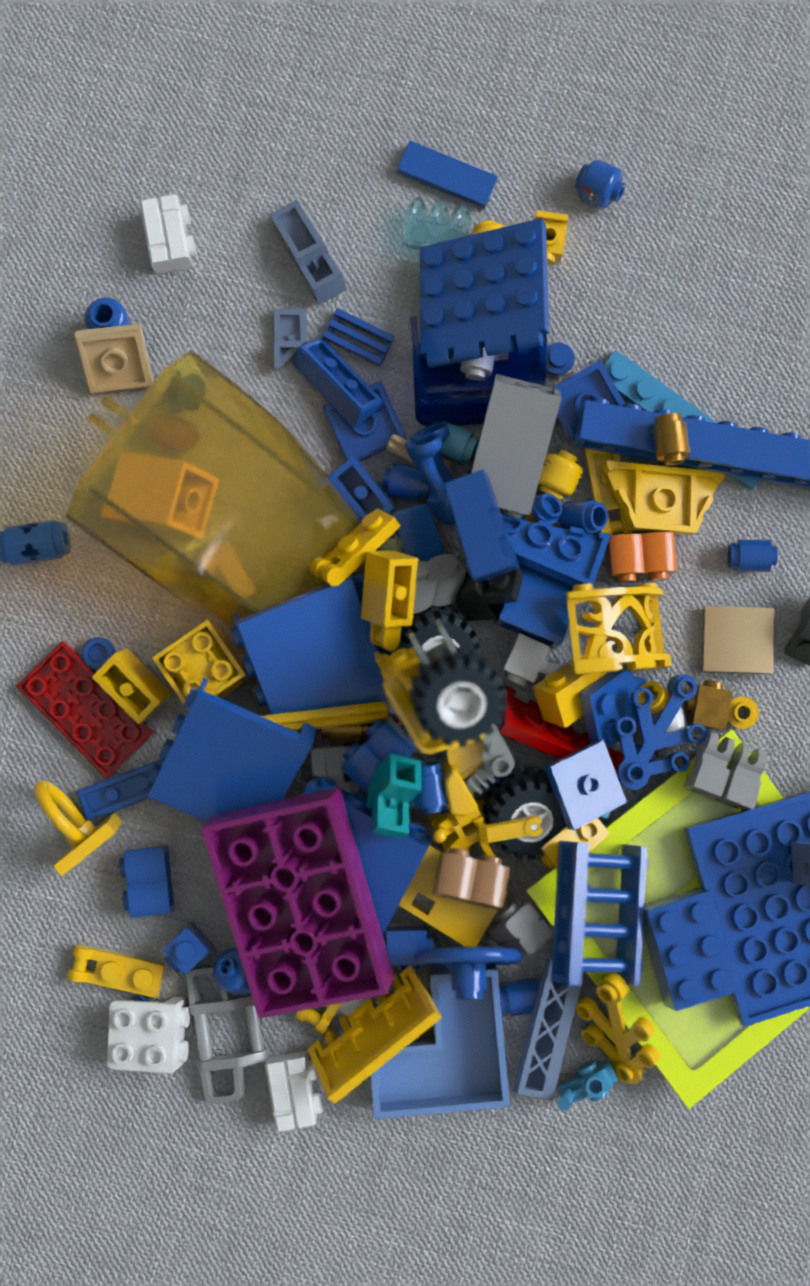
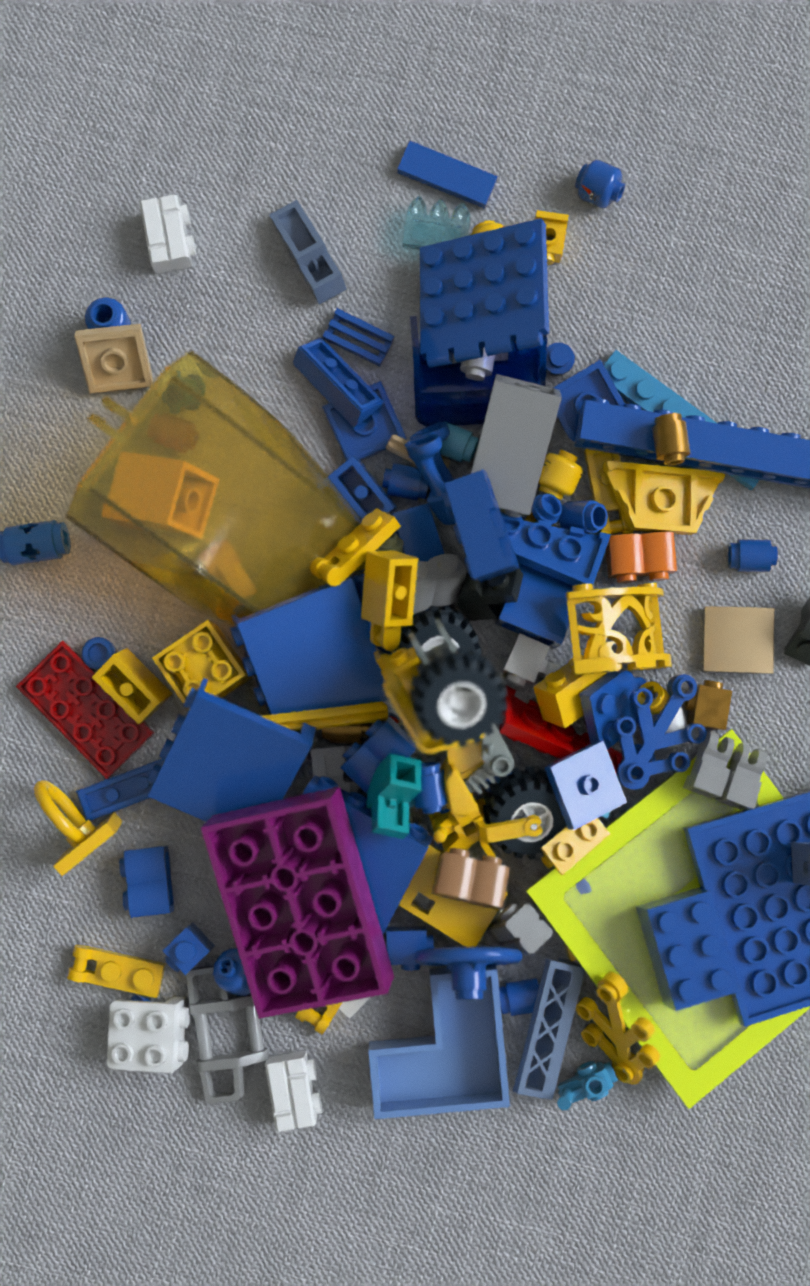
sand blue slope [273,308,307,369] -> none
yellow hinge [307,966,442,1104] -> none
blue fence [551,840,648,986] -> none
yellow plate [727,696,759,729] -> none

